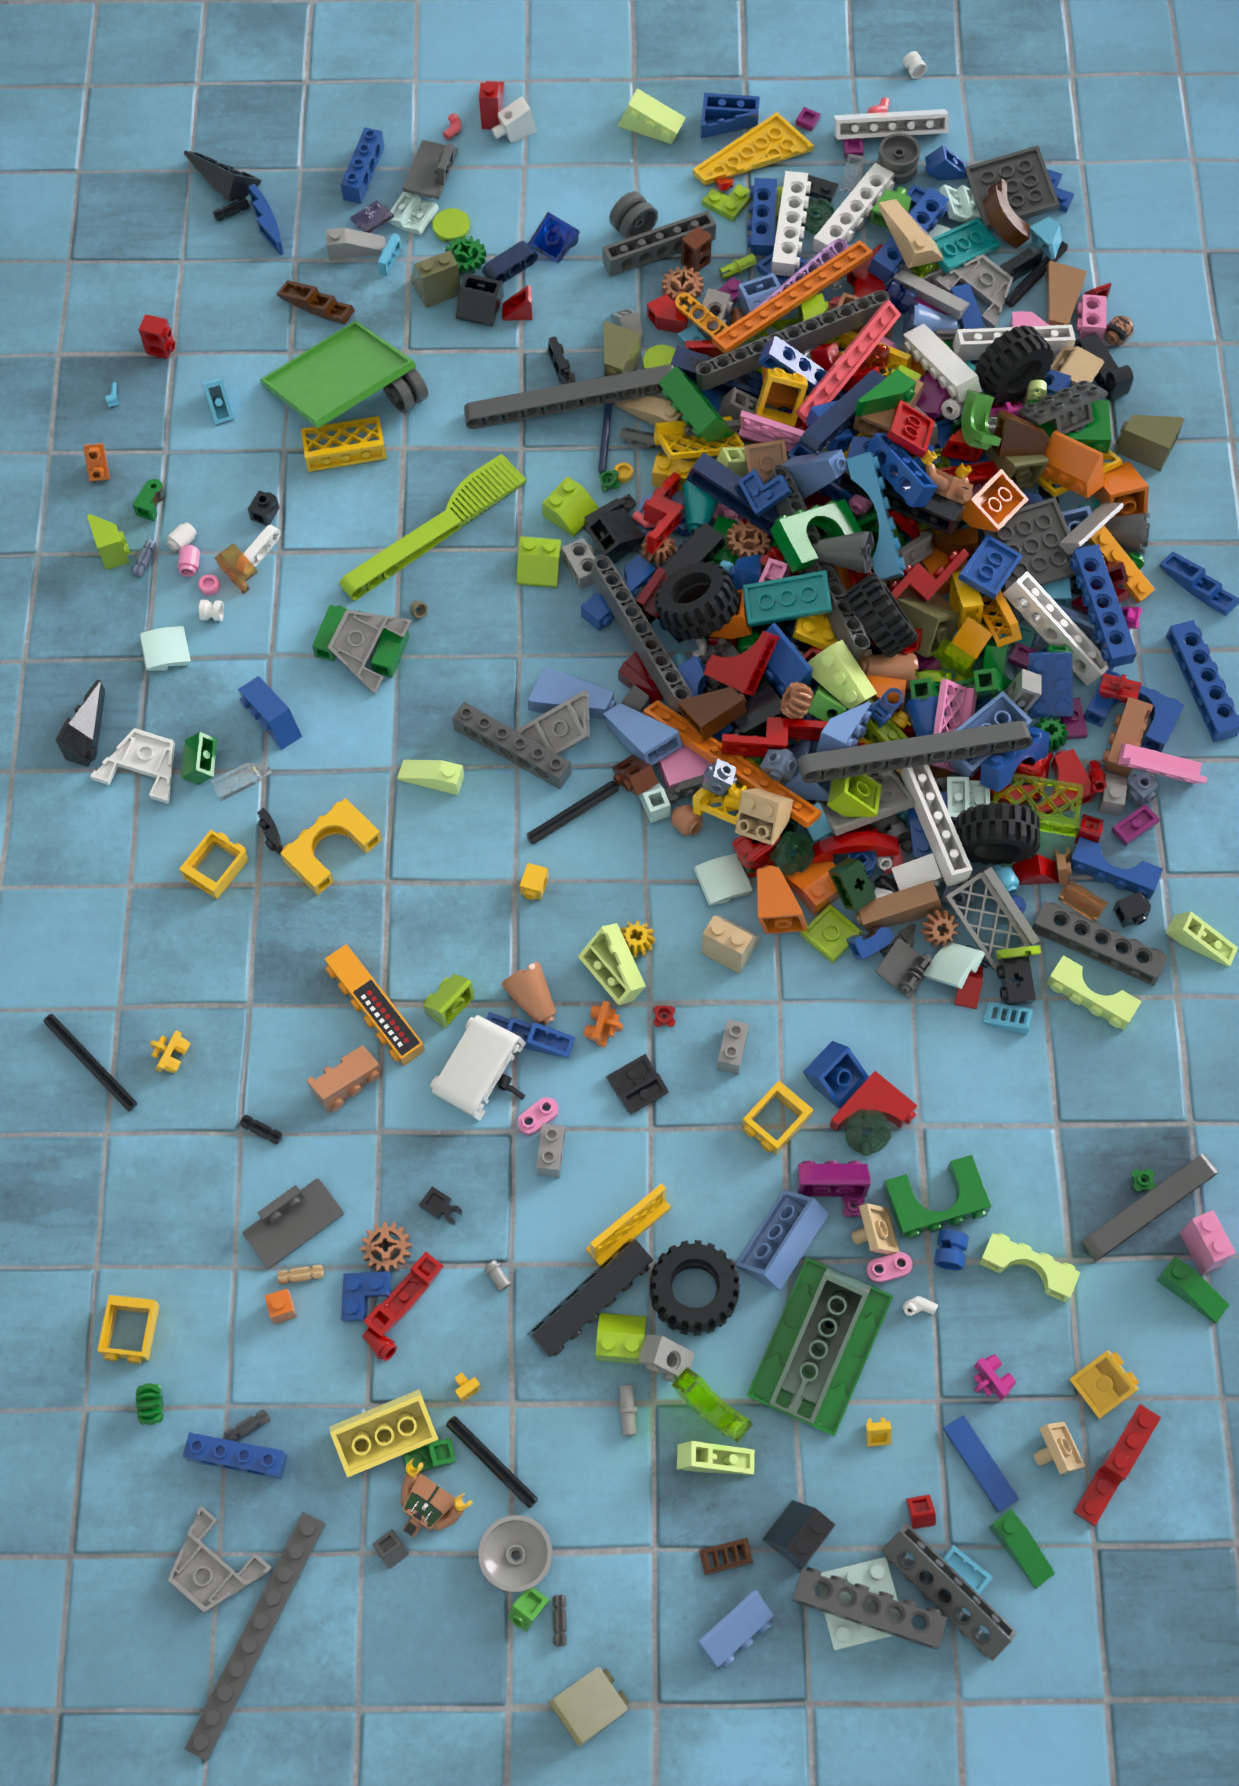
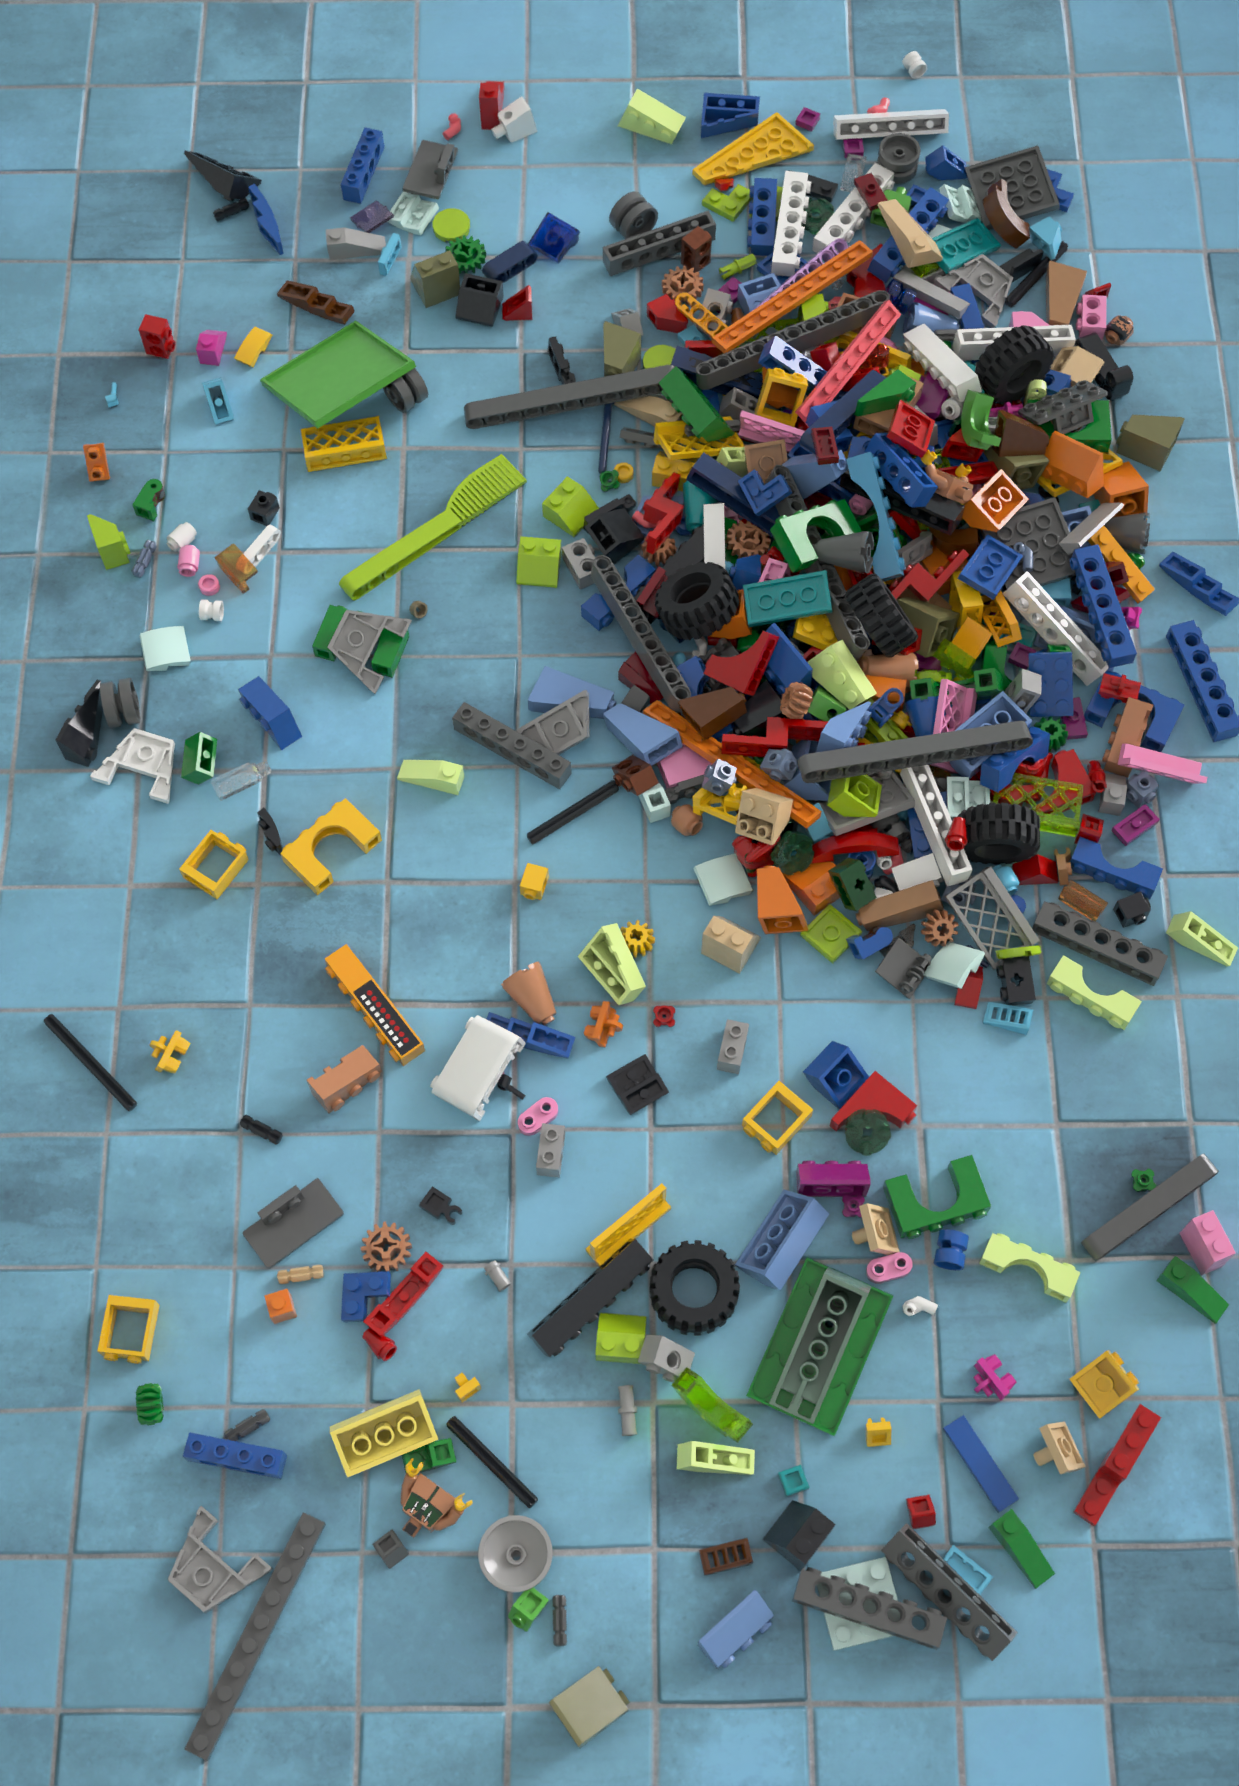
lime slope [423,974,475,1029] -> none
none -> dark grey wheel [100,677,141,729]
none -> dark pink slope [196,330,227,366]
none -> yellow slope [234,327,272,368]
none -> white sticker [704,503,725,569]
none -> teal tile [778,1464,810,1497]
none -> dark red plate [811,427,839,465]
none -> dark red plate [854,173,888,211]
none -> red cone [945,817,967,851]
none -> sand blue arm [1013,542,1033,572]

